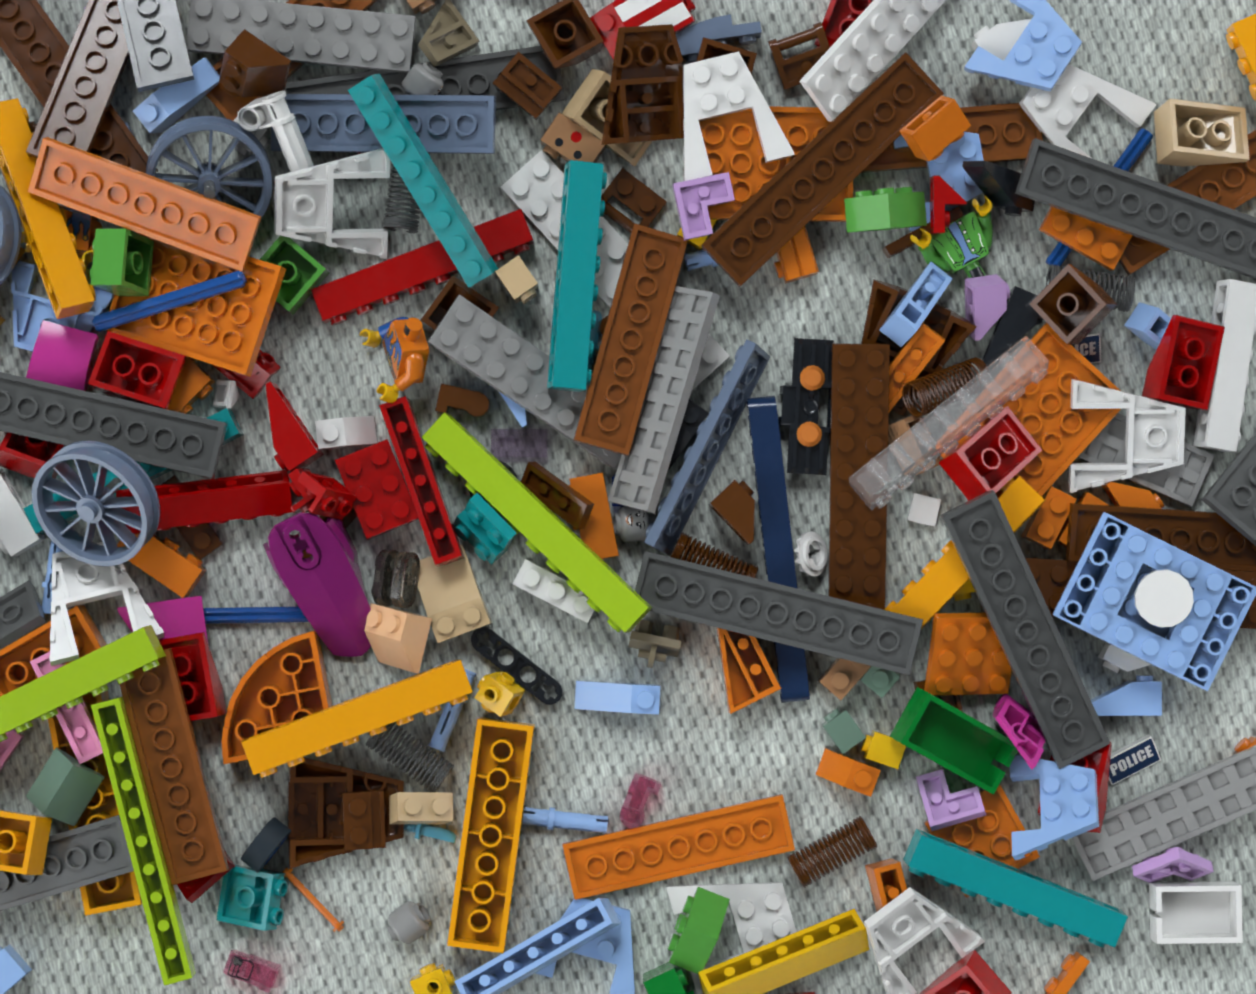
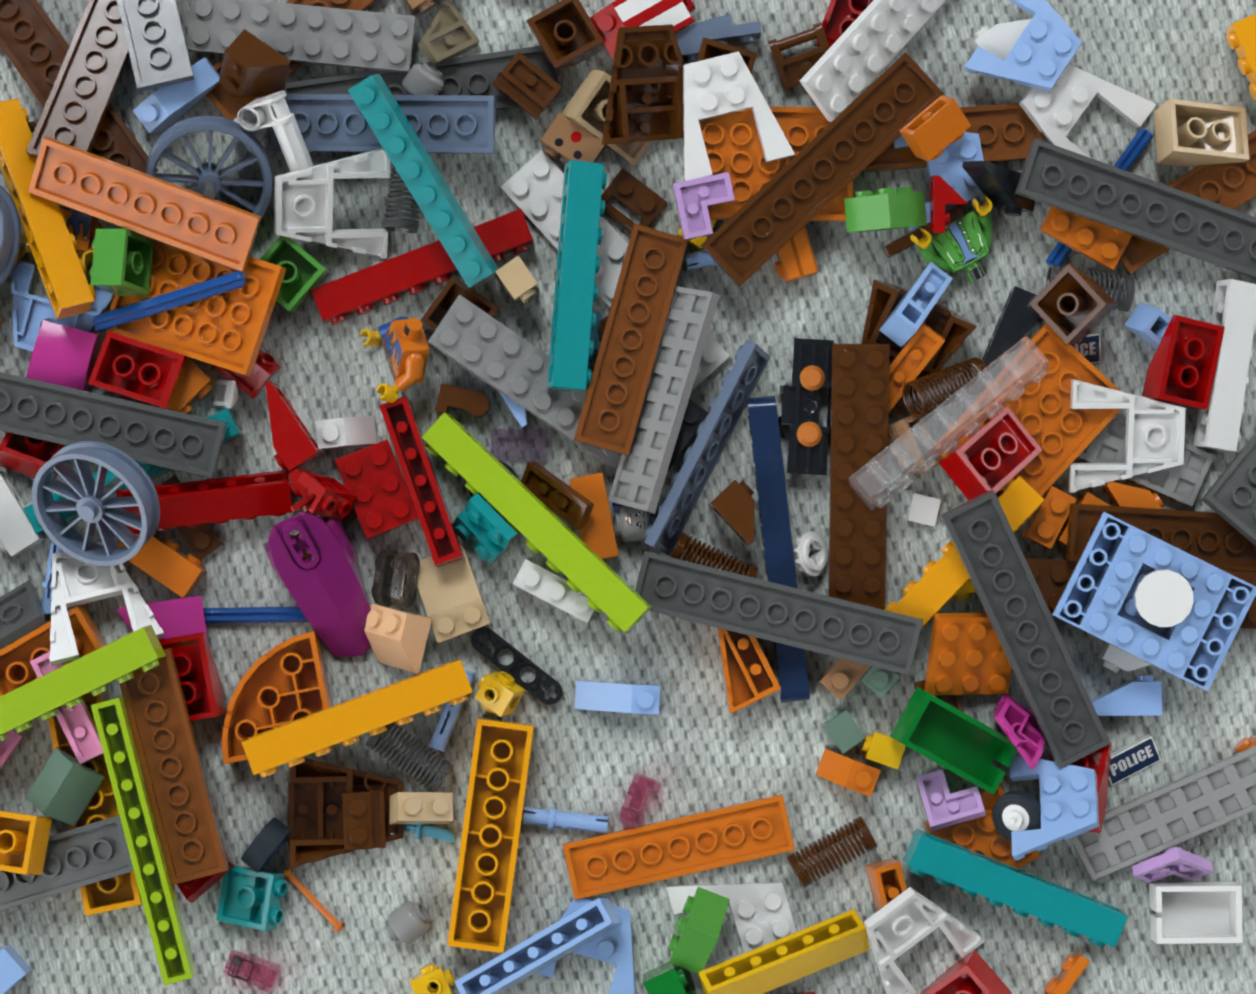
dark tan hips [628,619,681,668] -> none
lavender slope [965,274,1010,341] -> none
none -> black wheel [992,790,1041,841]

